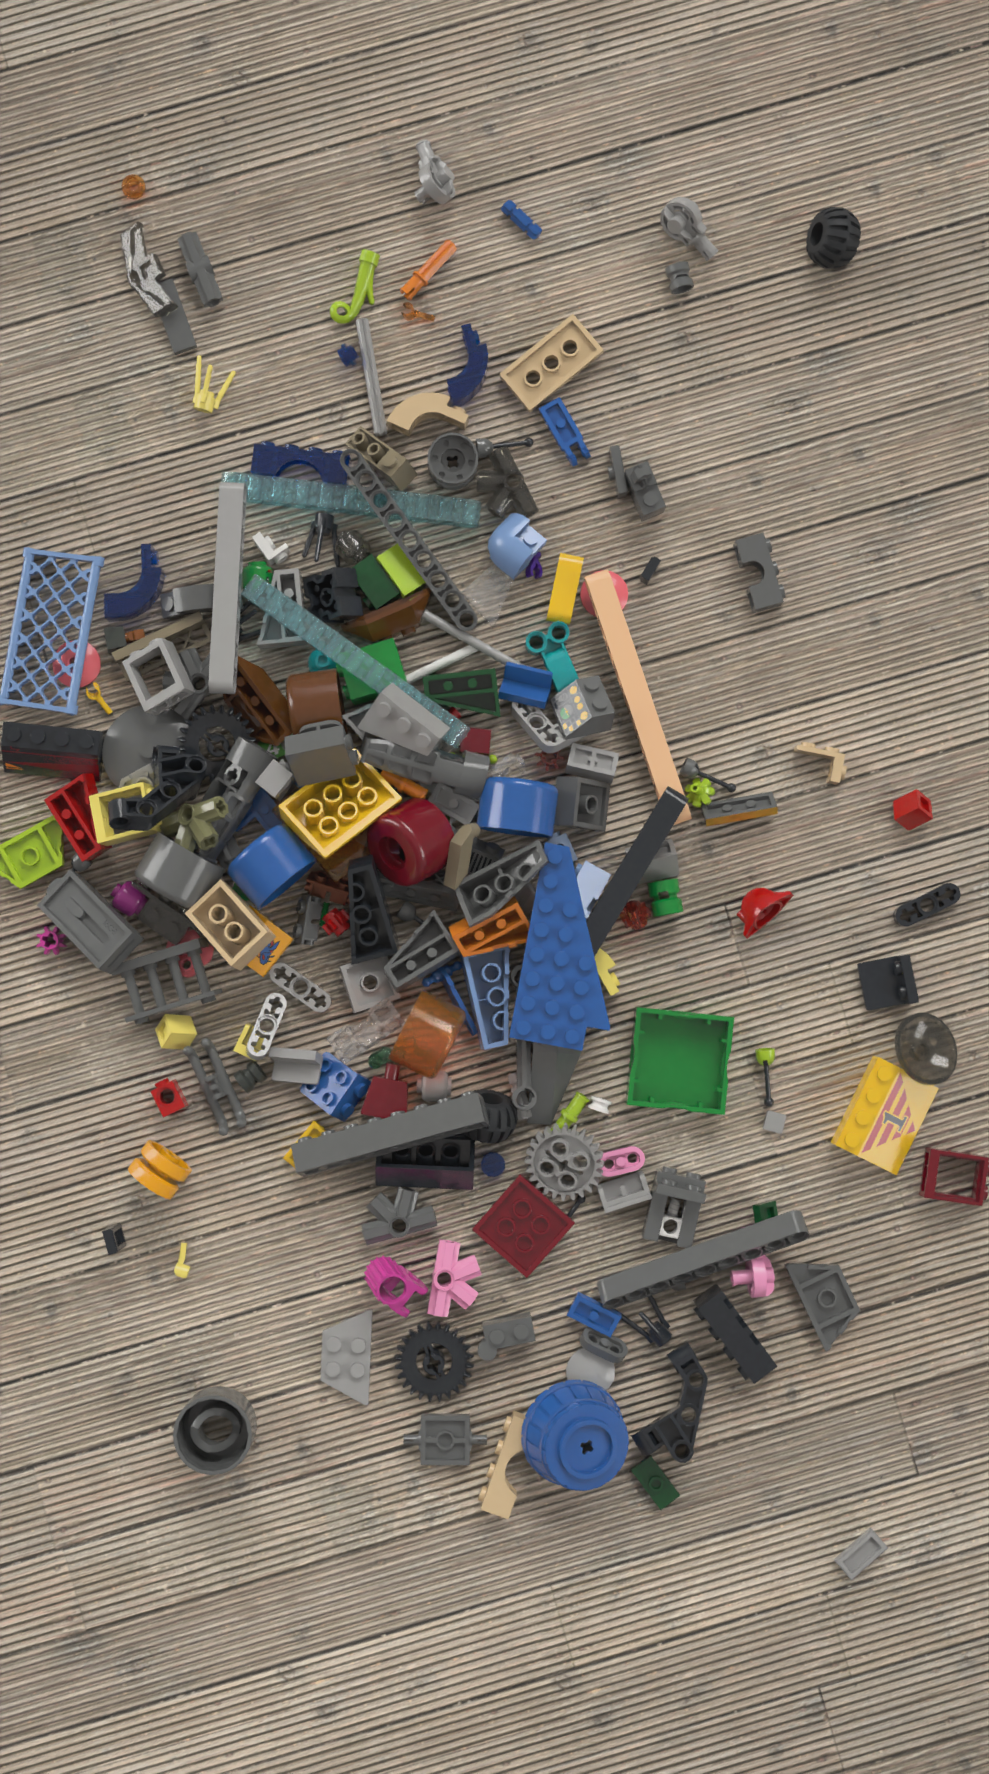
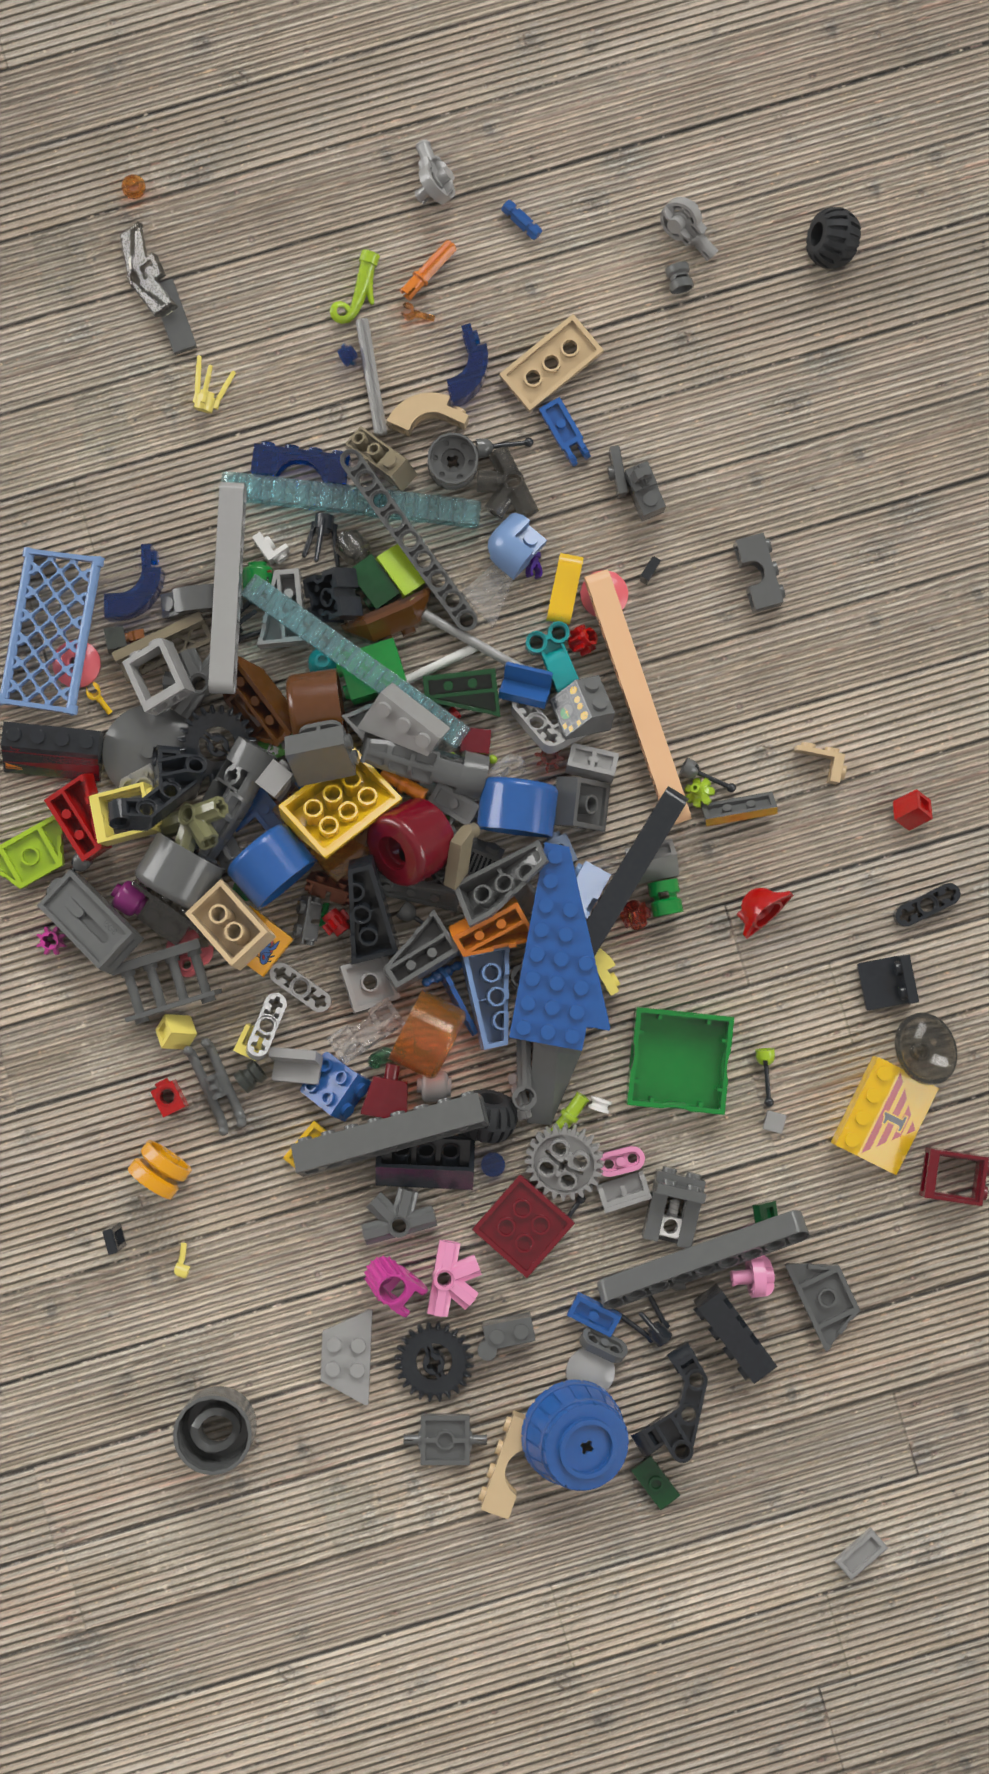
dark grey piece [178,232,223,308] -> none
none -> red gear [568,624,598,656]

